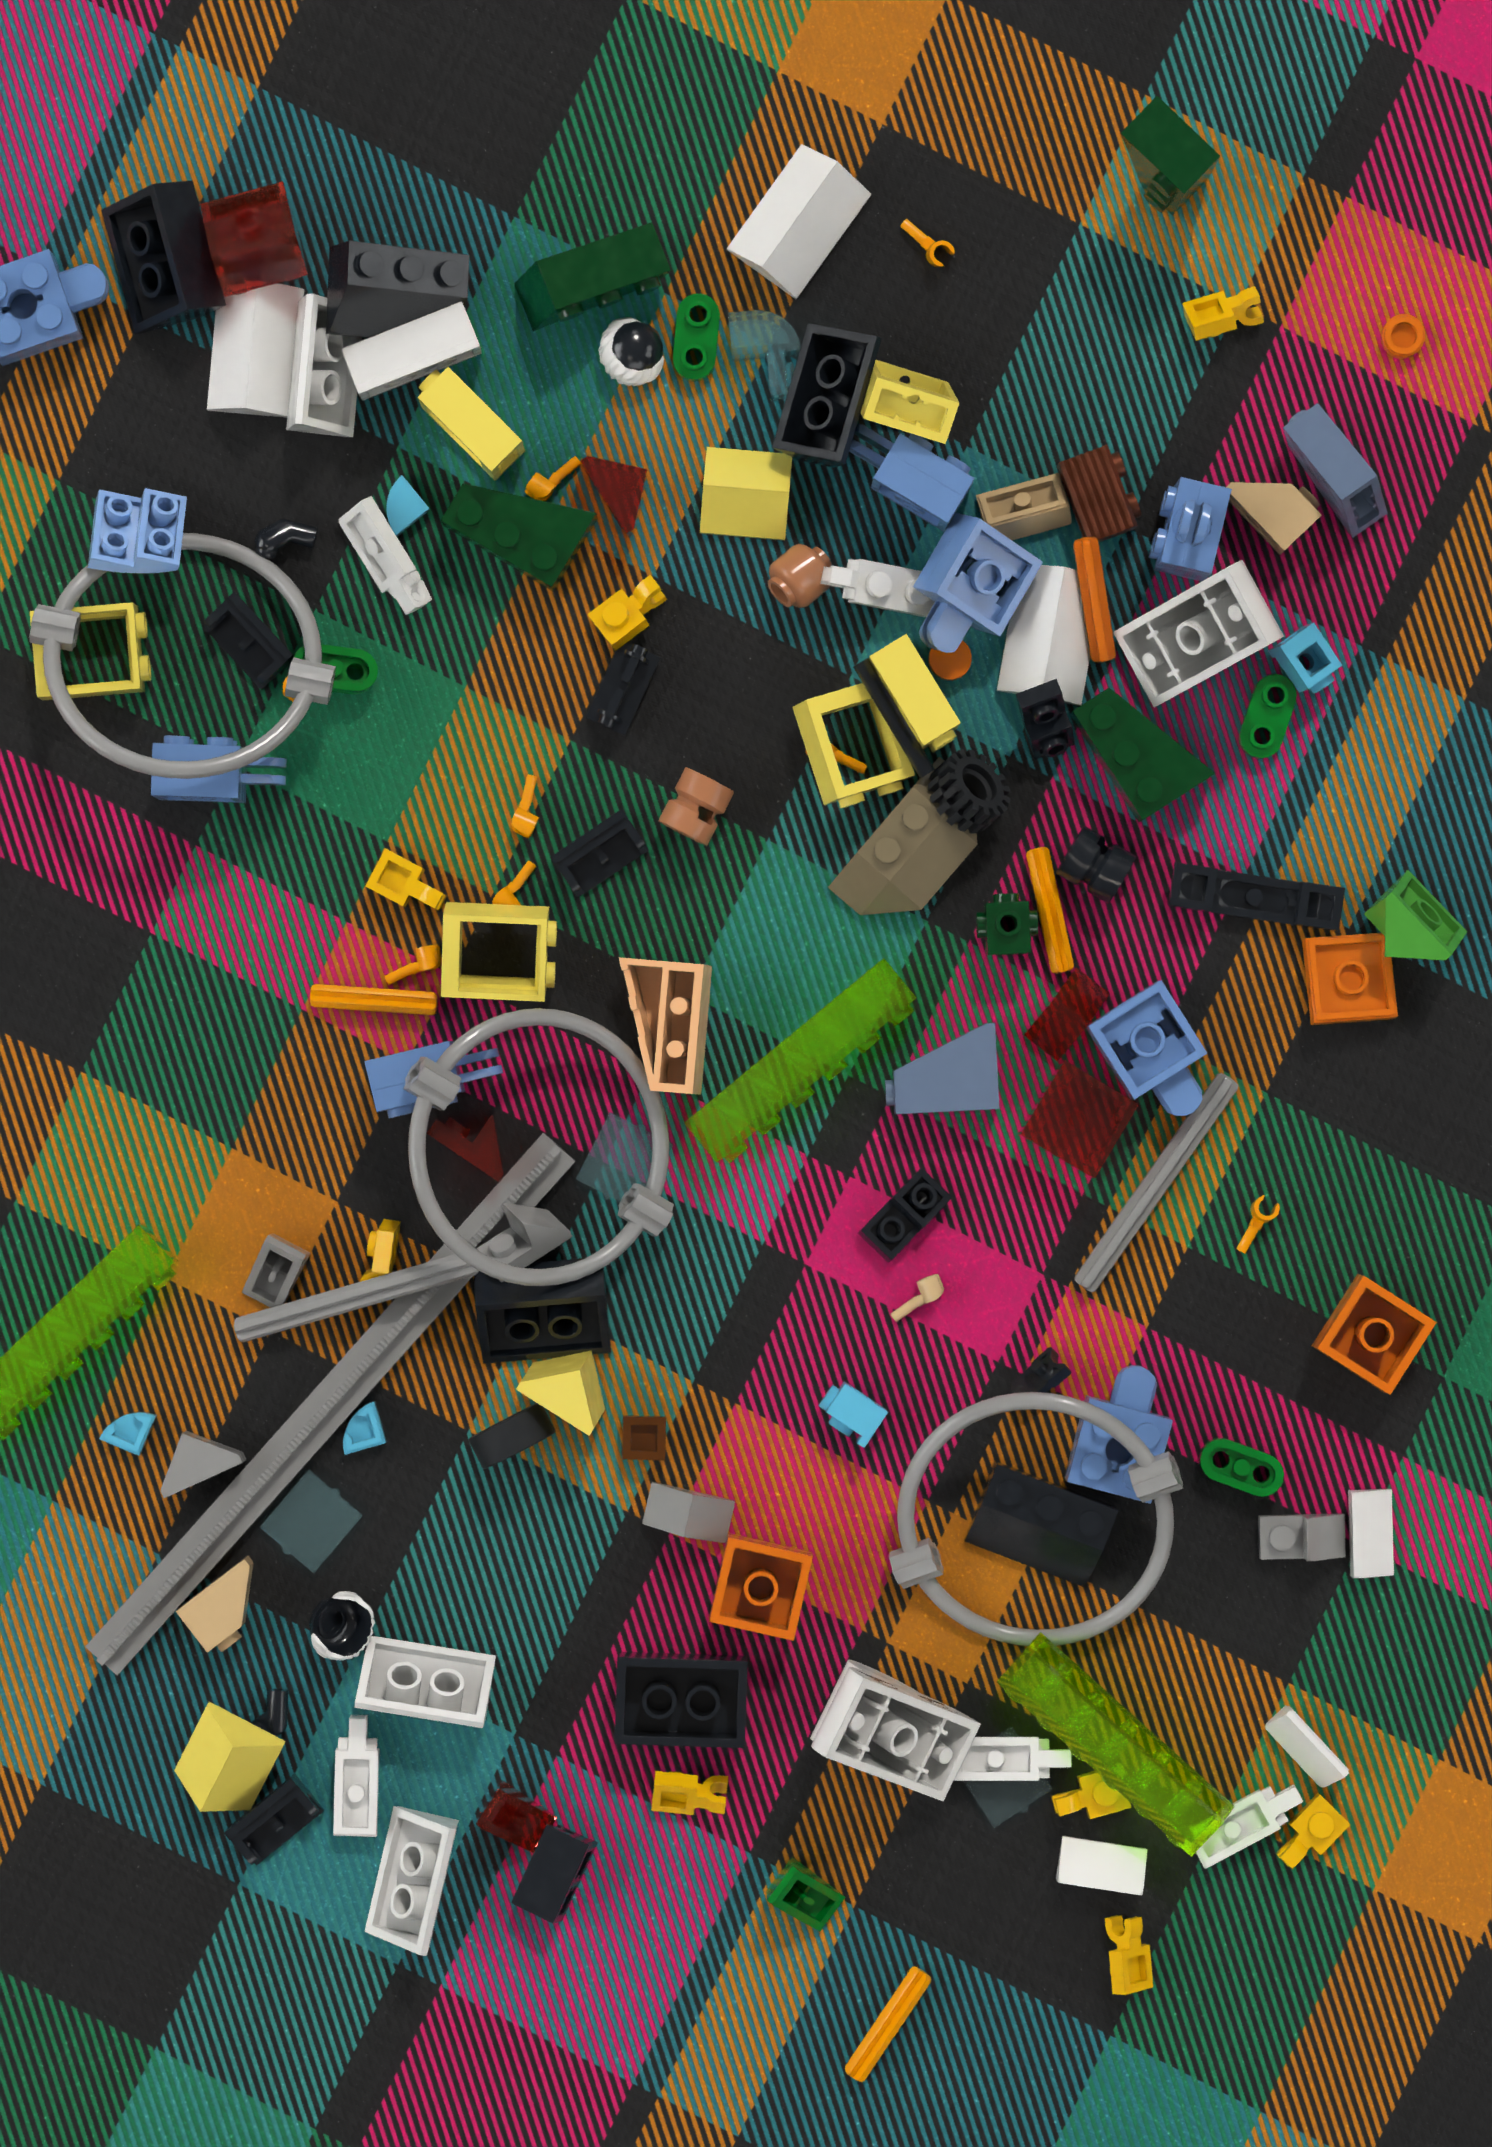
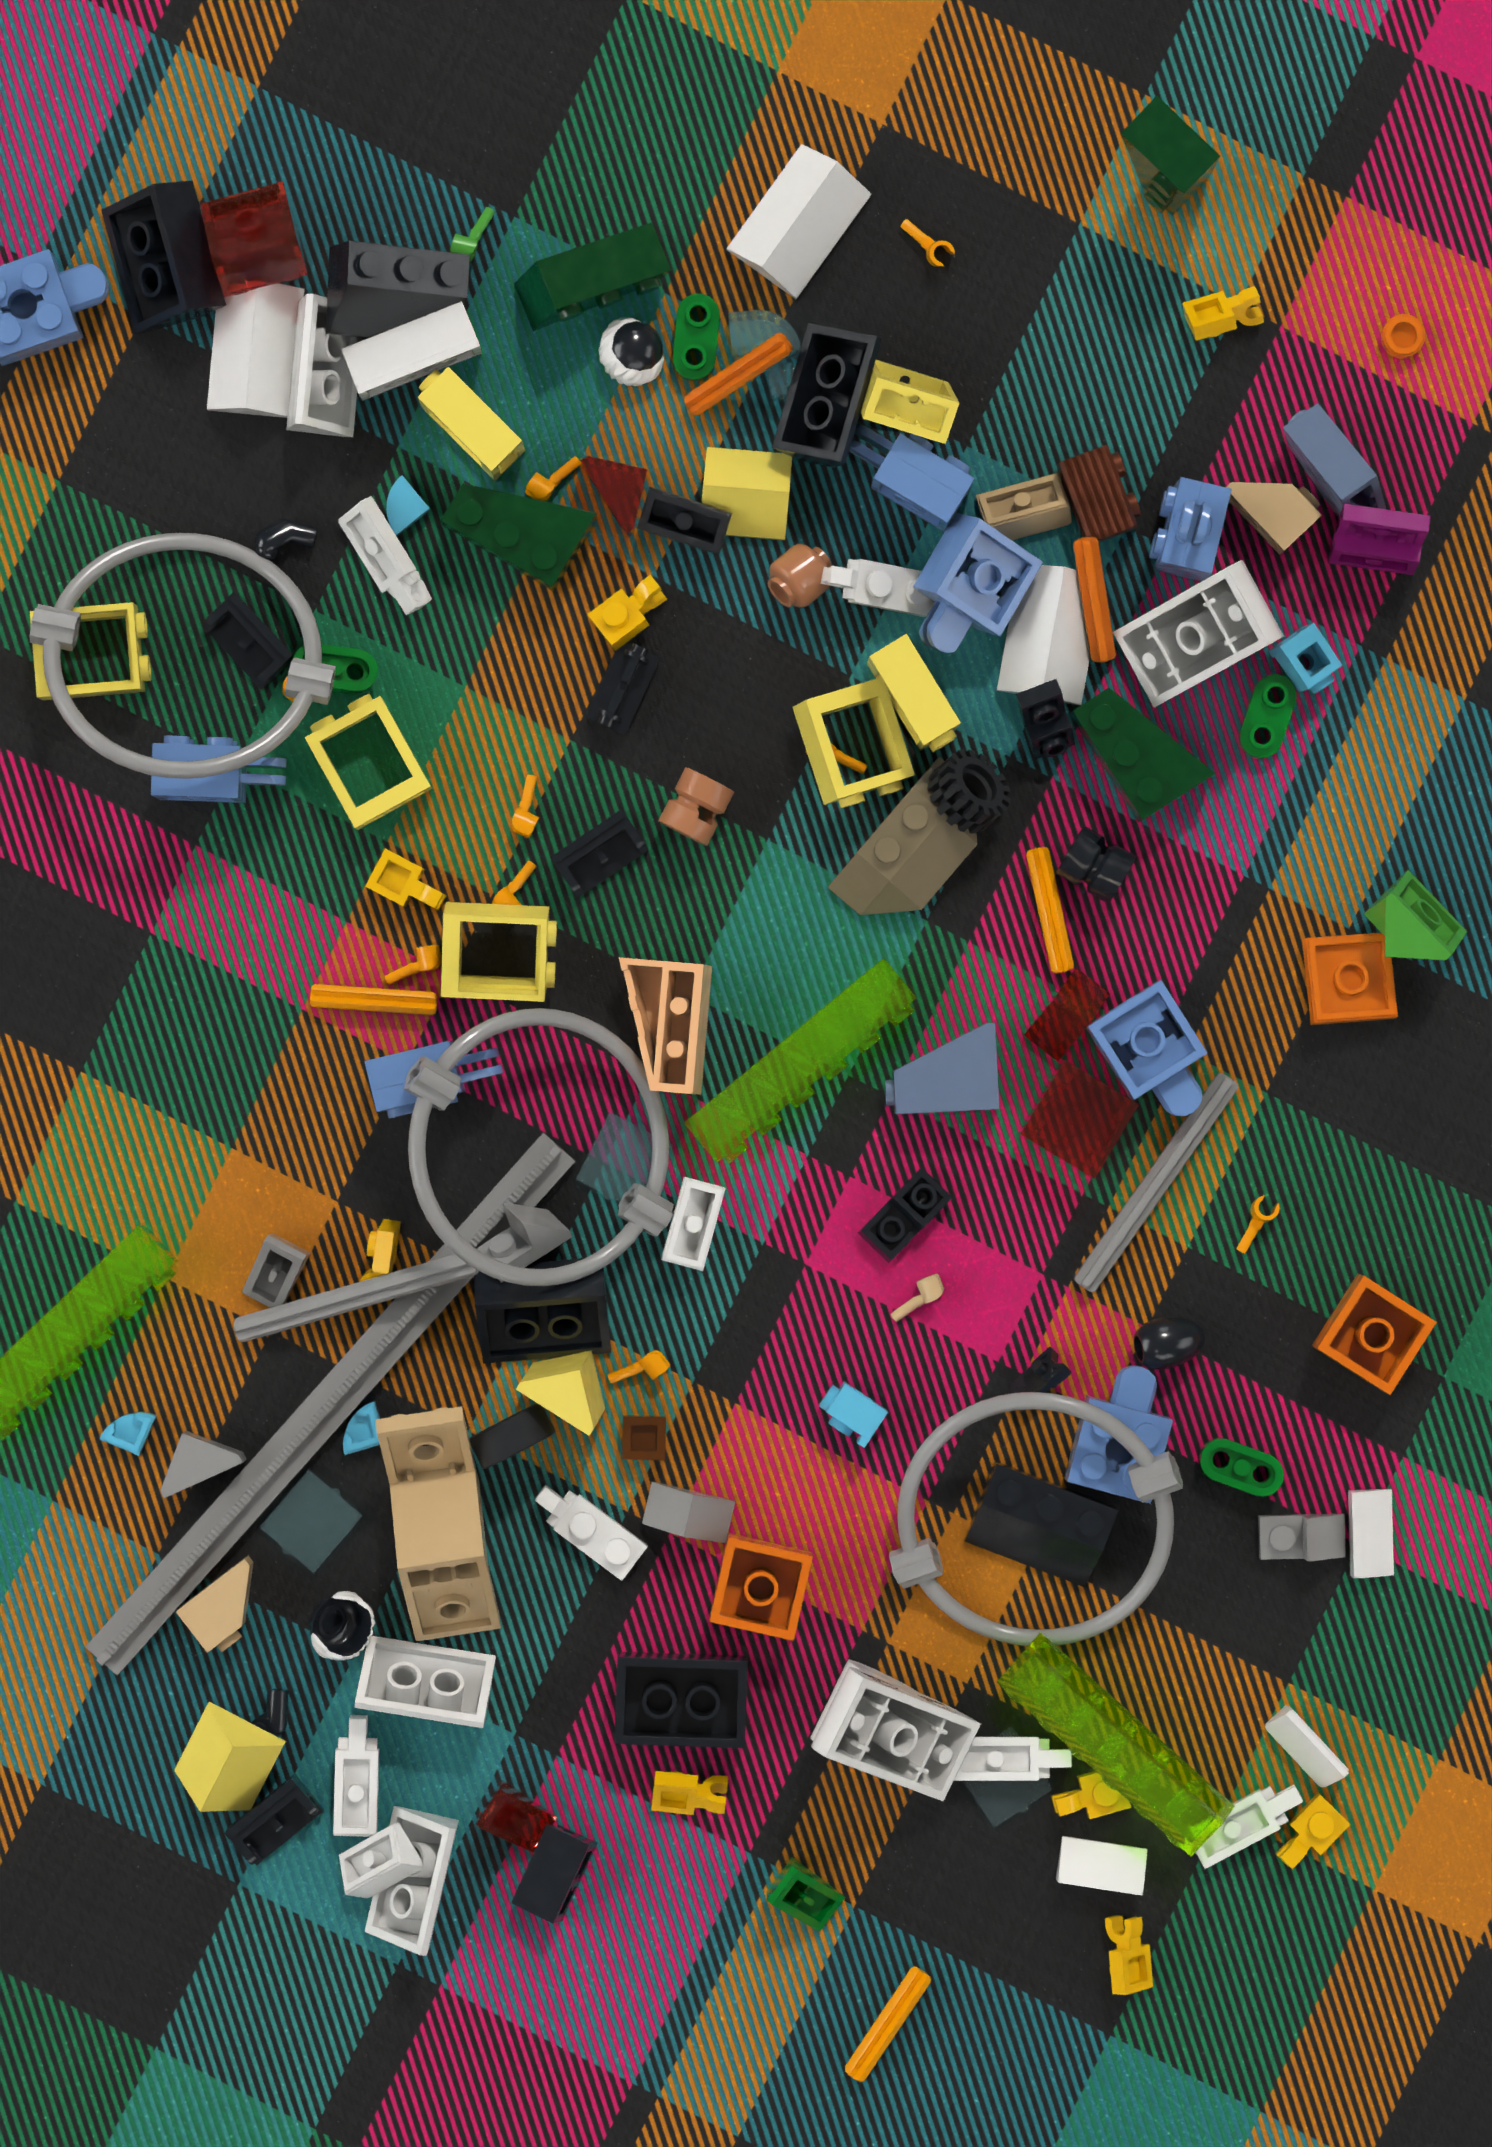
light blue slope [87,488,187,573] -> none
clear red slope [427,1114,505,1182] -> none
black bar [853,658,935,778] -> none
orange tile [928,640,972,681] -> none
dark green brick [976,893,1038,956] -> none
black slope [1168,862,1345,931] -> none
none -> light yellow window [305,694,433,830]
none -> white slope [339,1823,423,1898]
none -> tan bracket [376,1406,501,1641]
none -> bright green hand [450,207,495,262]
none -> white hinge [535,1485,648,1581]
none -> light orange hand [607,1350,670,1384]
none -> black slope [637,487,732,555]
none -> white slope [661,1177,726,1271]
none -> orange axle [684,333,793,415]
none -> black animal [1134,1317,1206,1370]
none -> magenta slope [1328,503,1430,575]

